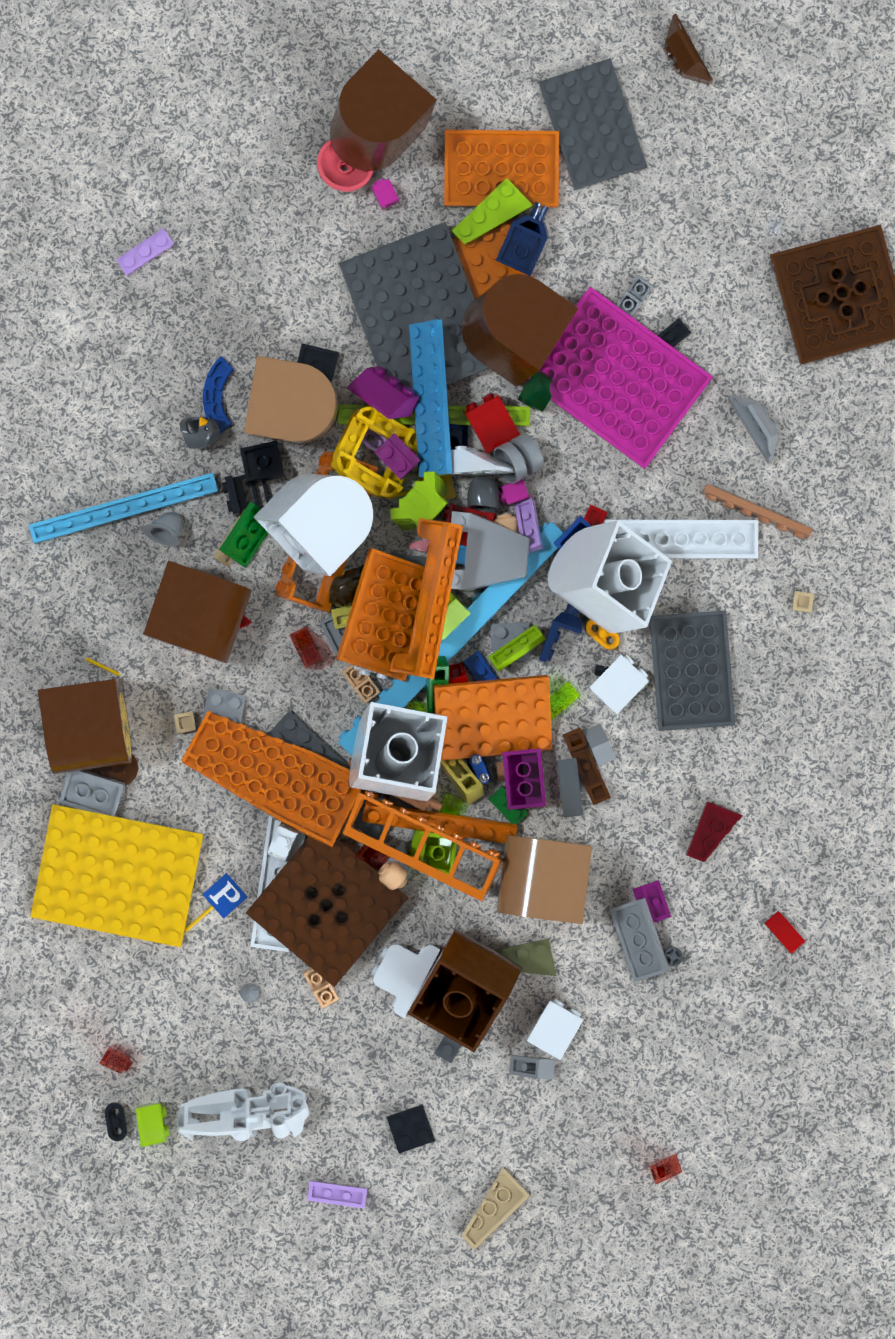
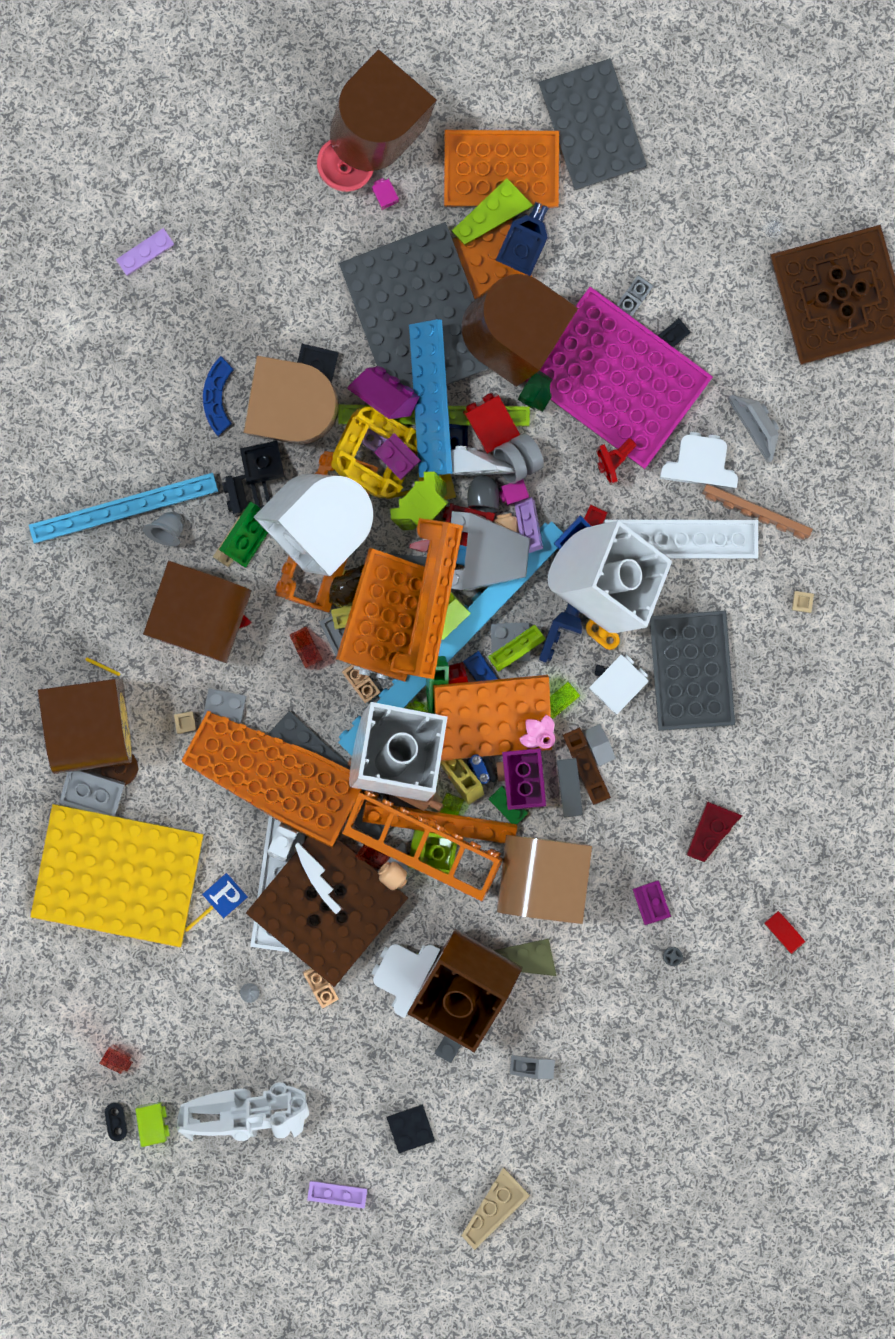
dark grey piece [179,417,220,449] -> none
white panel [526,999,583,1060] -> none
light grey plate [609,898,670,982] -> none
clear red slope [648,1154,682,1184] -> none
reddish brown wedge [663,13,713,85] -> none
none -> white slope [295,842,342,914]
none -> bright pink plate [519,715,556,749]
none -> red piece [596,438,637,485]
none -> white brick [660,432,738,490]

